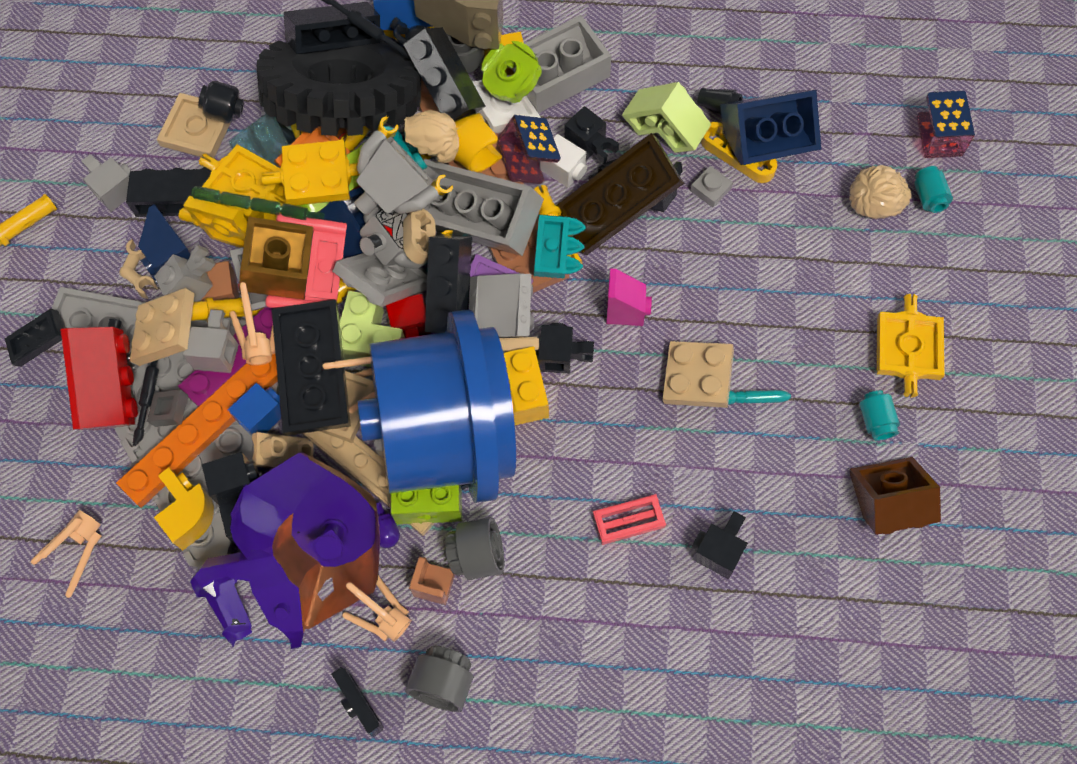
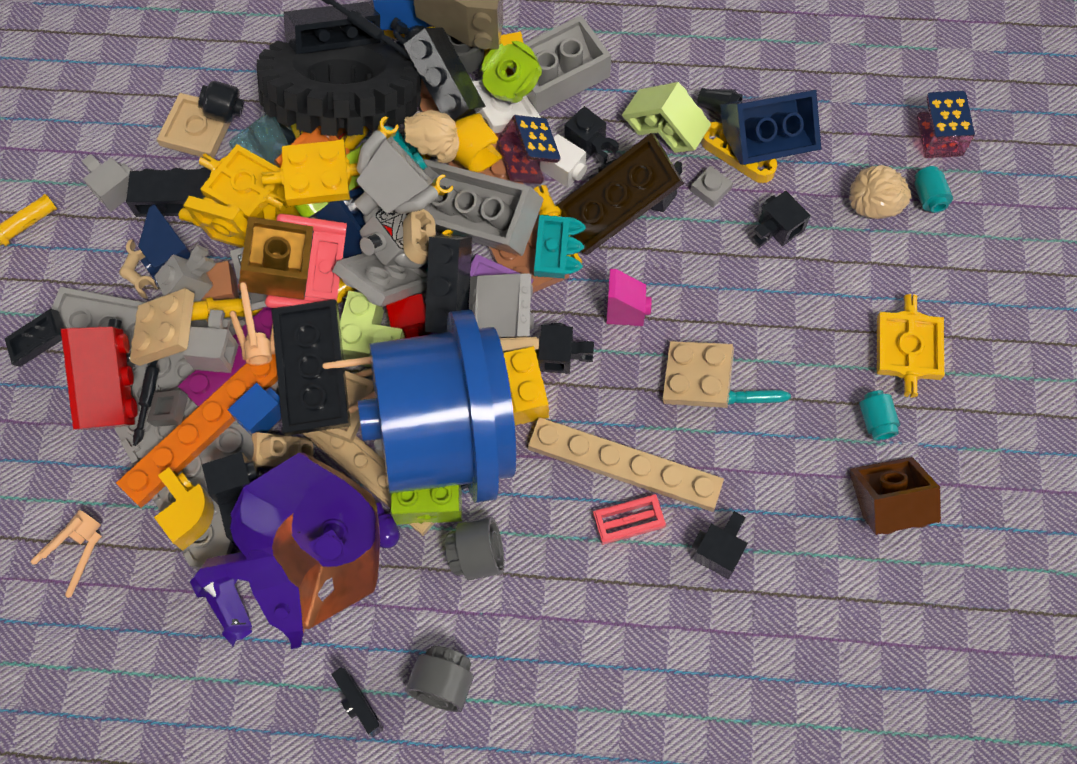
clear green windscreen [191,186,325,220] -> none
light nougat plant [342,575,412,642] -> none
nougat panel [409,556,455,605] -> none
none -> tan plate [528,417,724,512]
none -> black brick [751,191,811,248]

